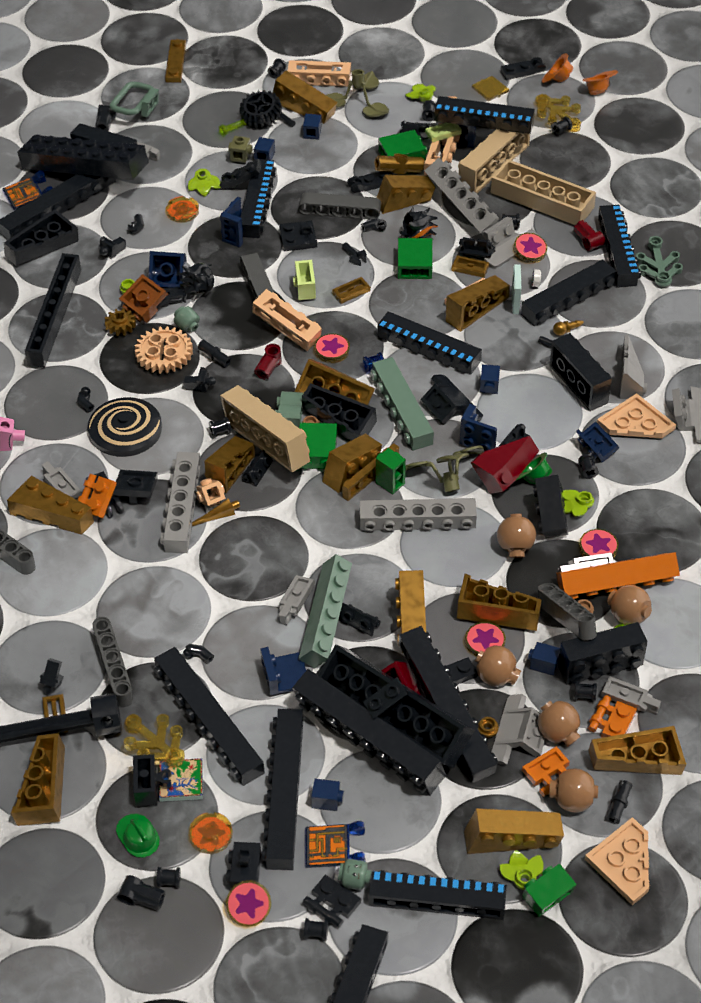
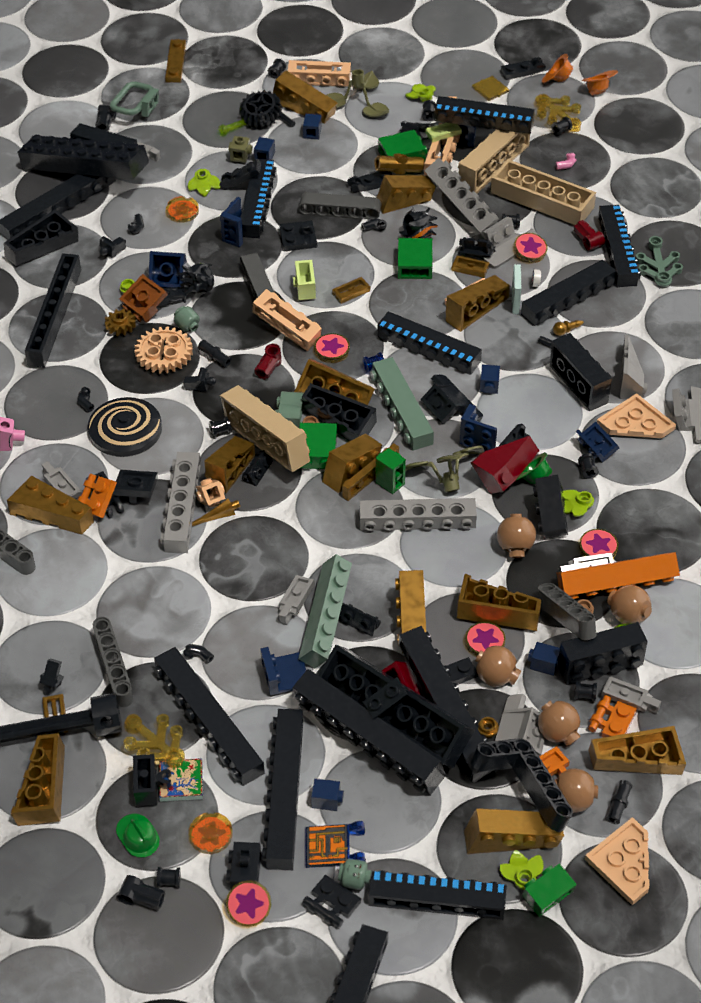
flag [2,171,53,210] -> none
black bush [304,918,328,941] -> none
black bar [342,242,367,266] -> none
none -> black beam [471,738,573,832]
none -> bright pink arm [555,153,576,170]

